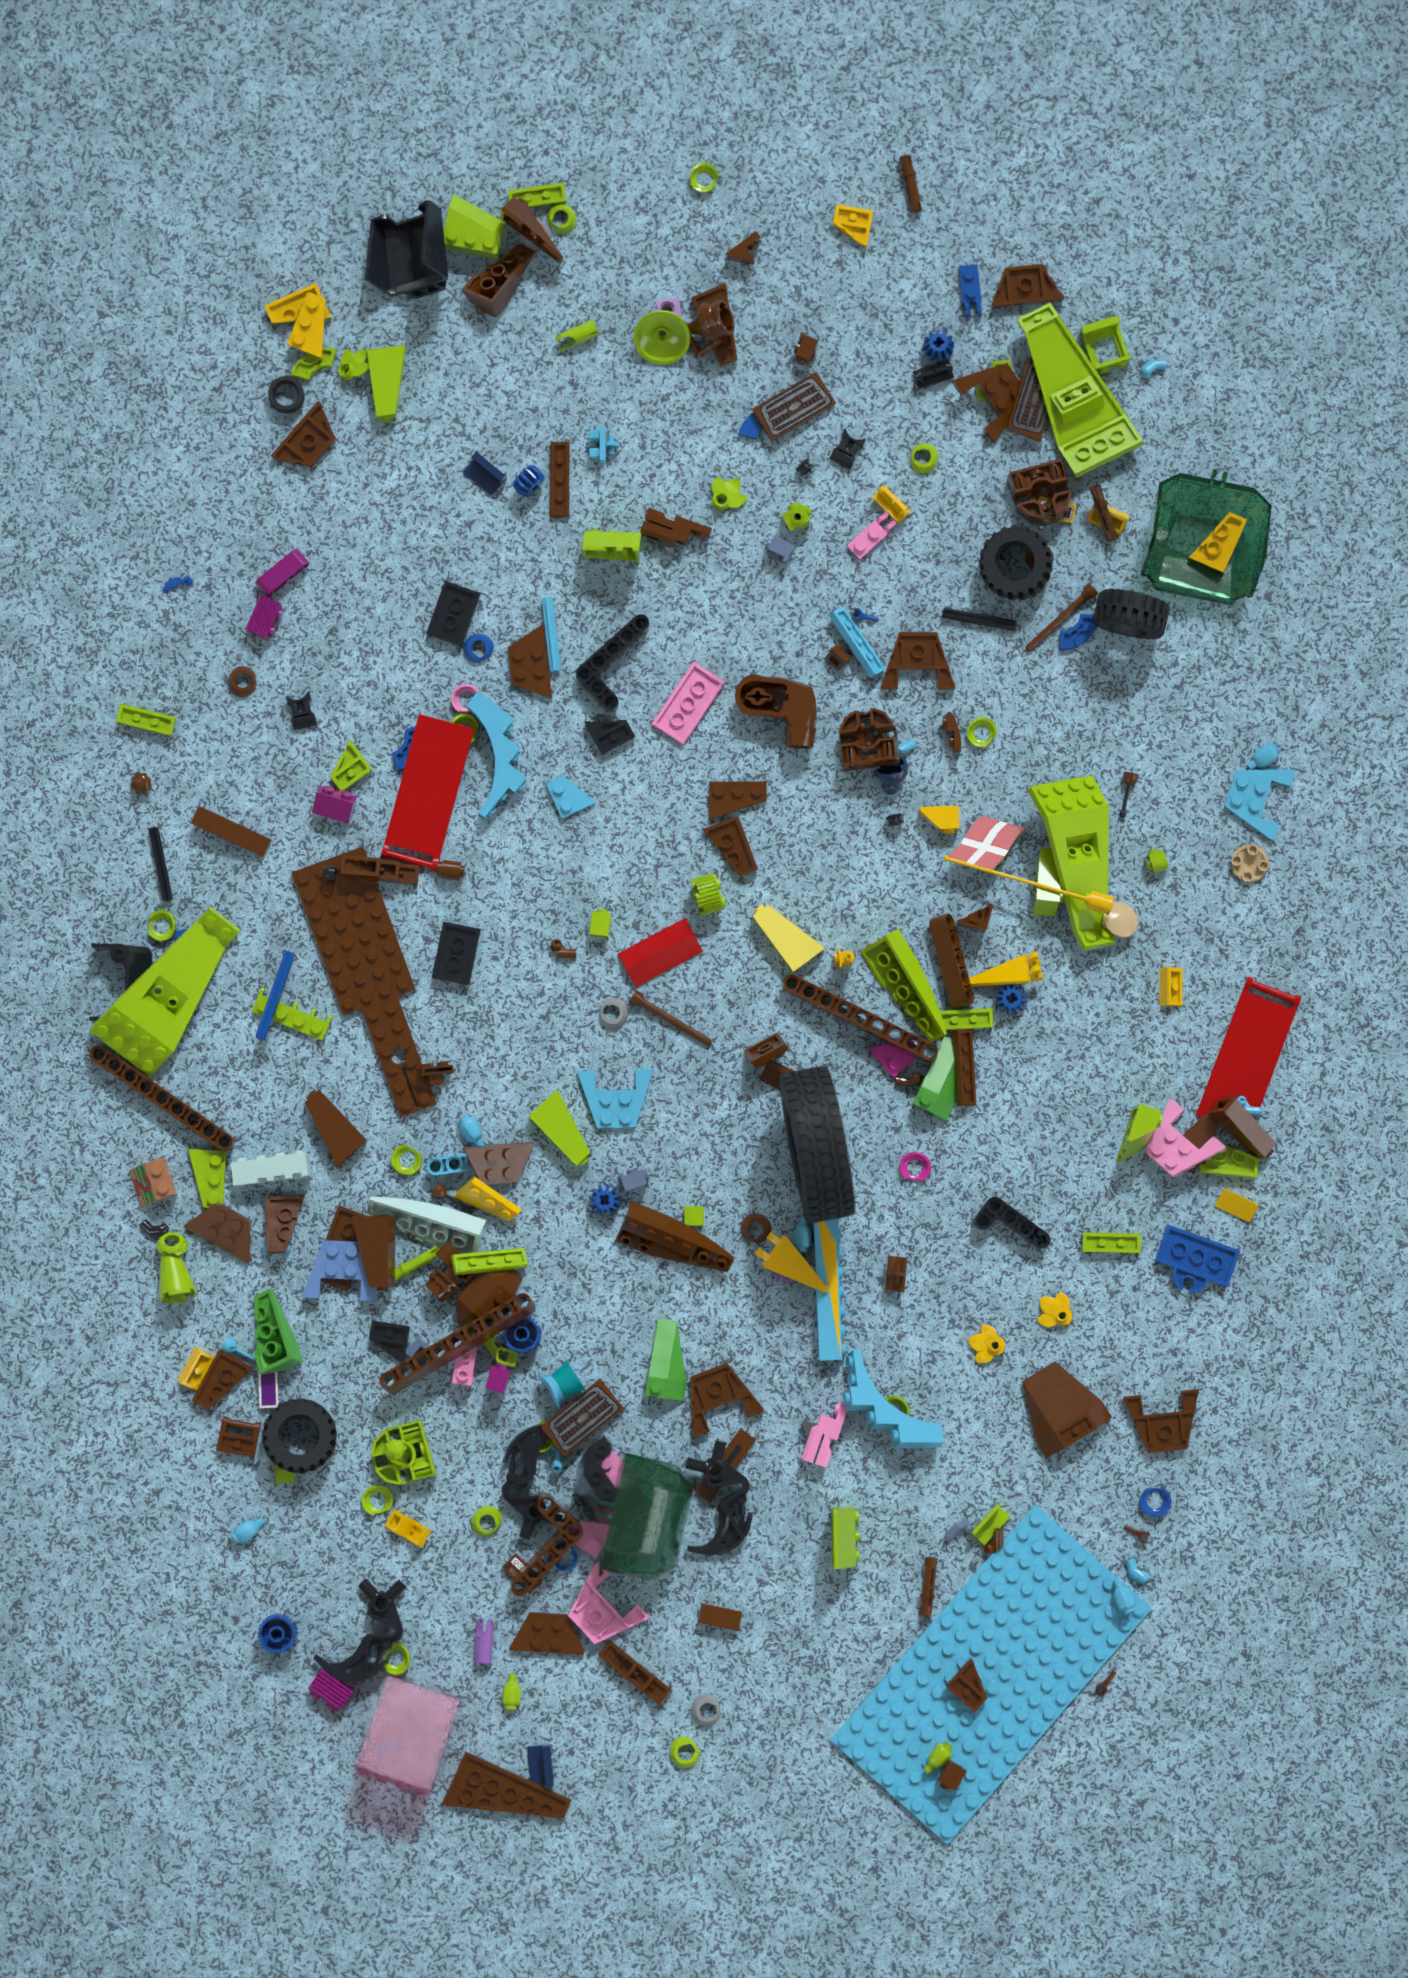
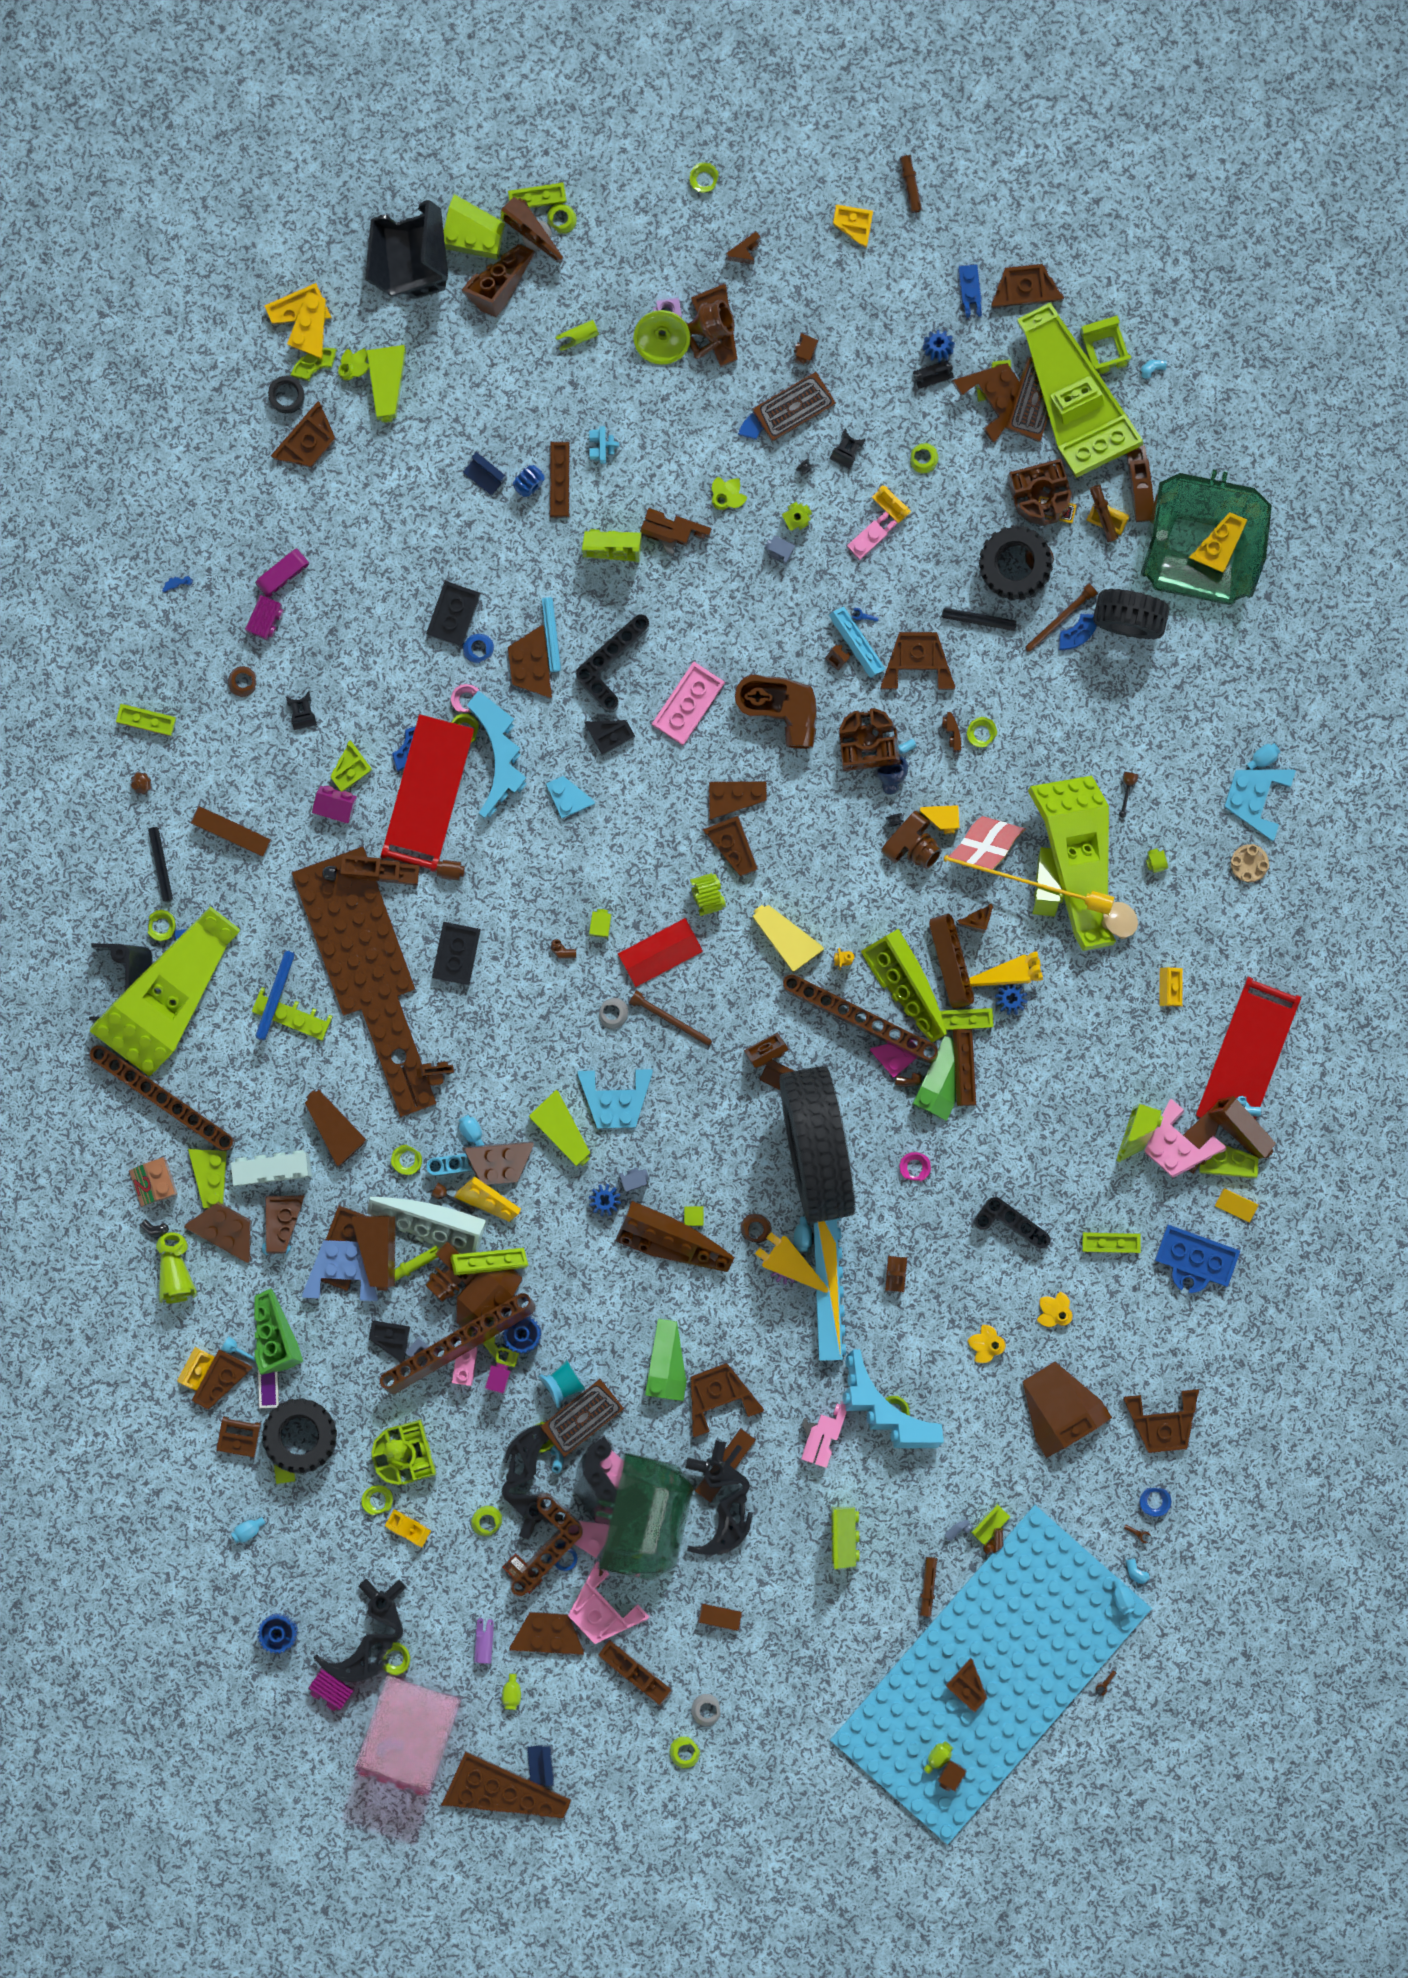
none -> reddish brown beam [881,810,942,869]
none -> reddish brown slope [1126,445,1155,523]

